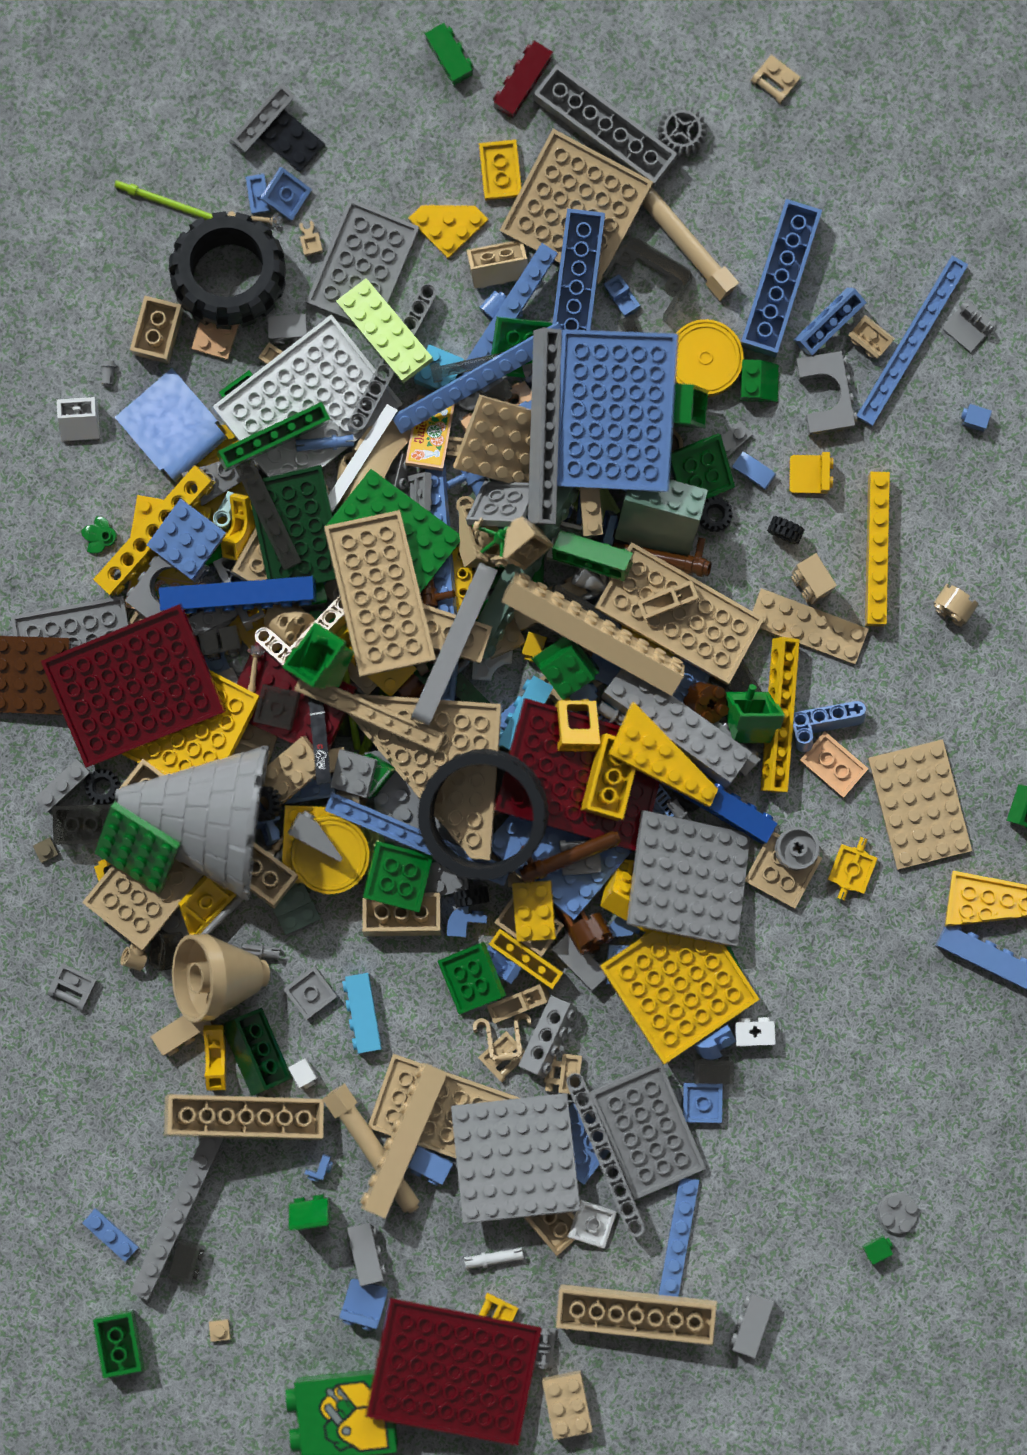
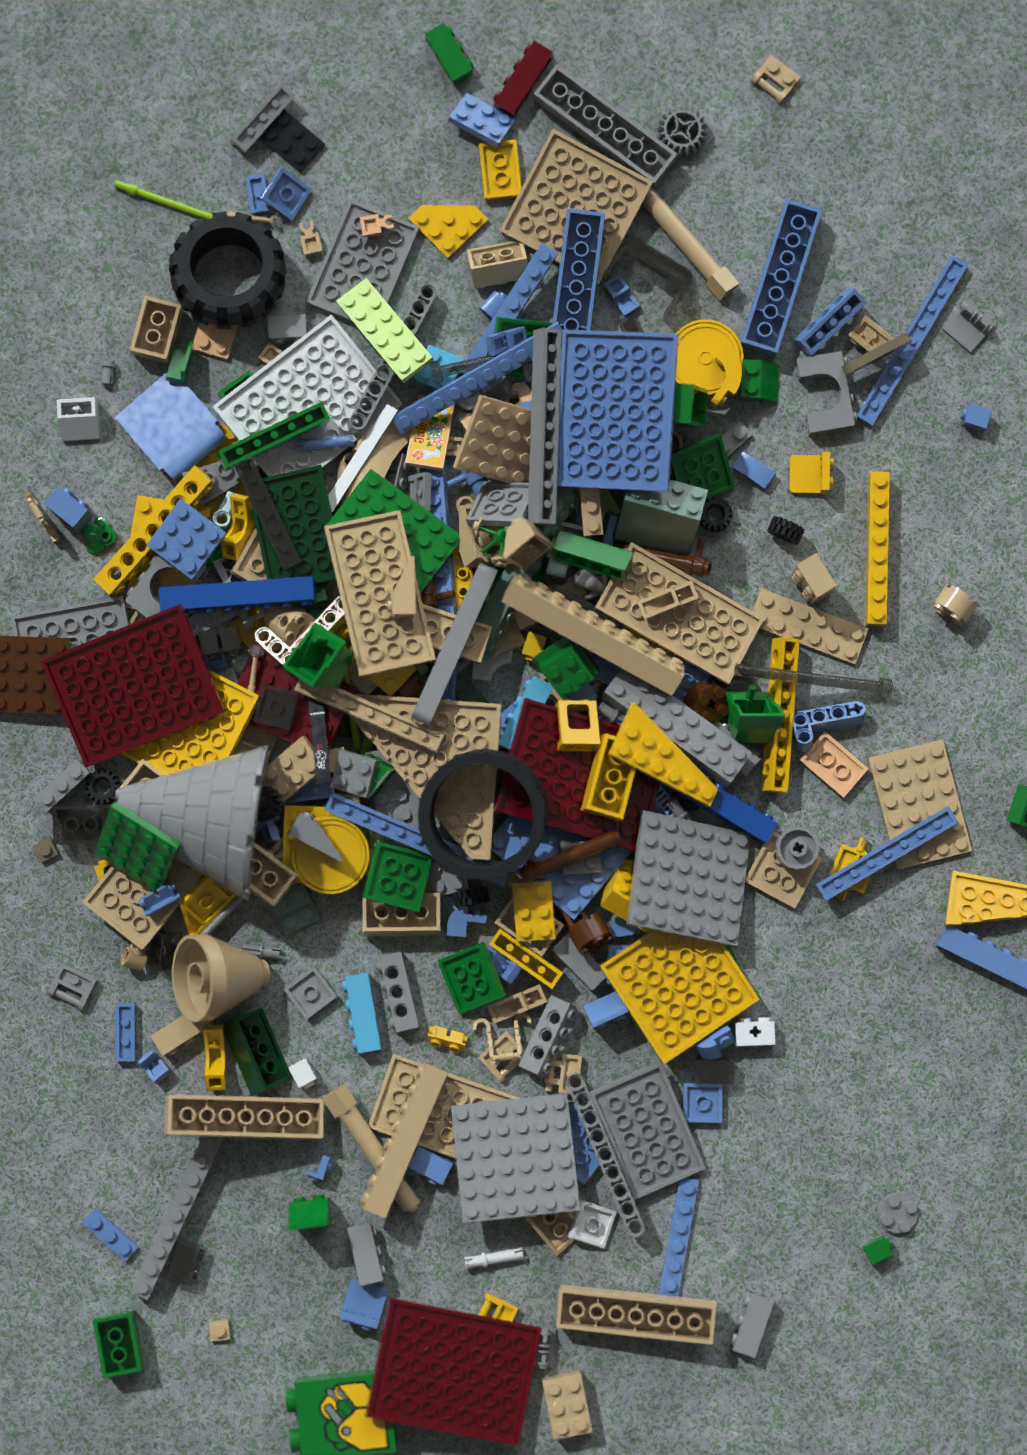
none -> tan piece [24,491,61,543]
none -> medium blue brick [44,486,93,533]
none -> medium blue plate [115,1003,136,1062]
none -> medium blue hinge [138,882,181,917]
none -> medium blue bracket [138,1050,171,1084]
none -> green panel [166,341,194,385]
none -> light nougat plate [360,214,394,237]
none -> light grey brick [376,951,420,1033]
none -> tan slope [387,556,416,618]
none -> yellow hinge [427,1025,468,1052]
none -> medium blue plate [448,93,516,148]
none -> medium blue slope [486,327,527,356]
none -> light aqua piece [546,557,569,580]
none -> medium blue slope [583,991,629,1029]
none -> yellow arch [710,342,742,409]
none -> clear smoke piece [734,664,893,698]
none -> medium blue plate [815,806,958,901]
none -> dark tan beam [842,332,912,376]

